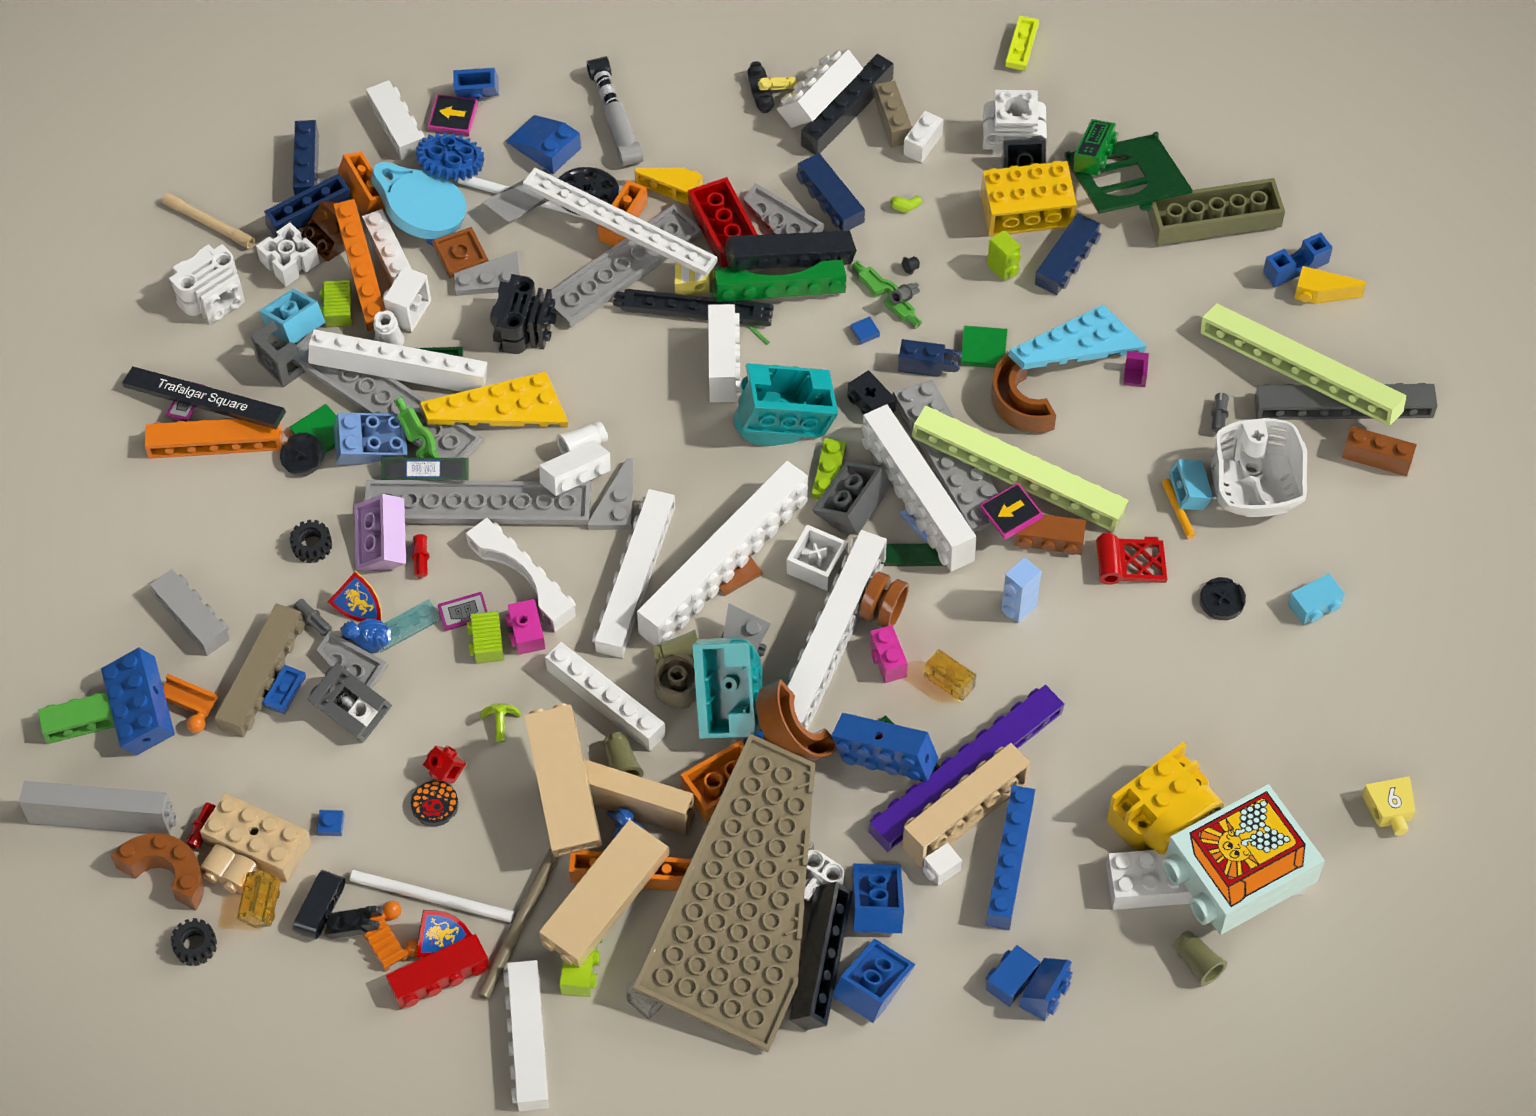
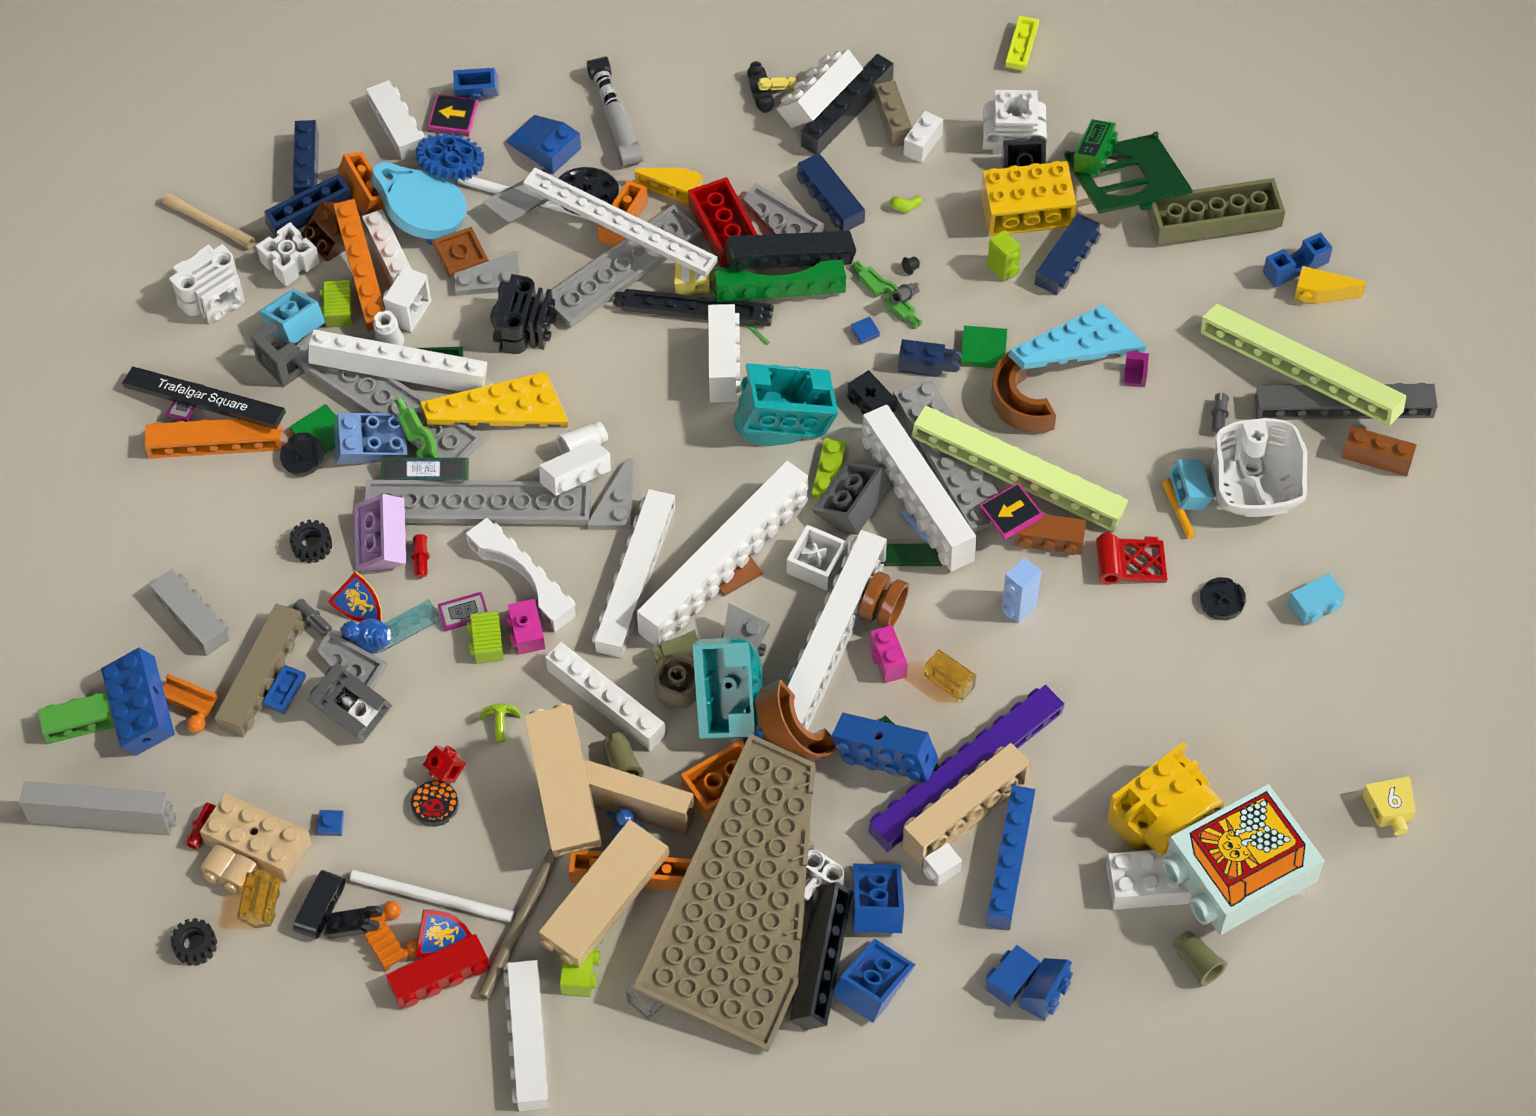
dark orange brick [111,833,204,910] -> none

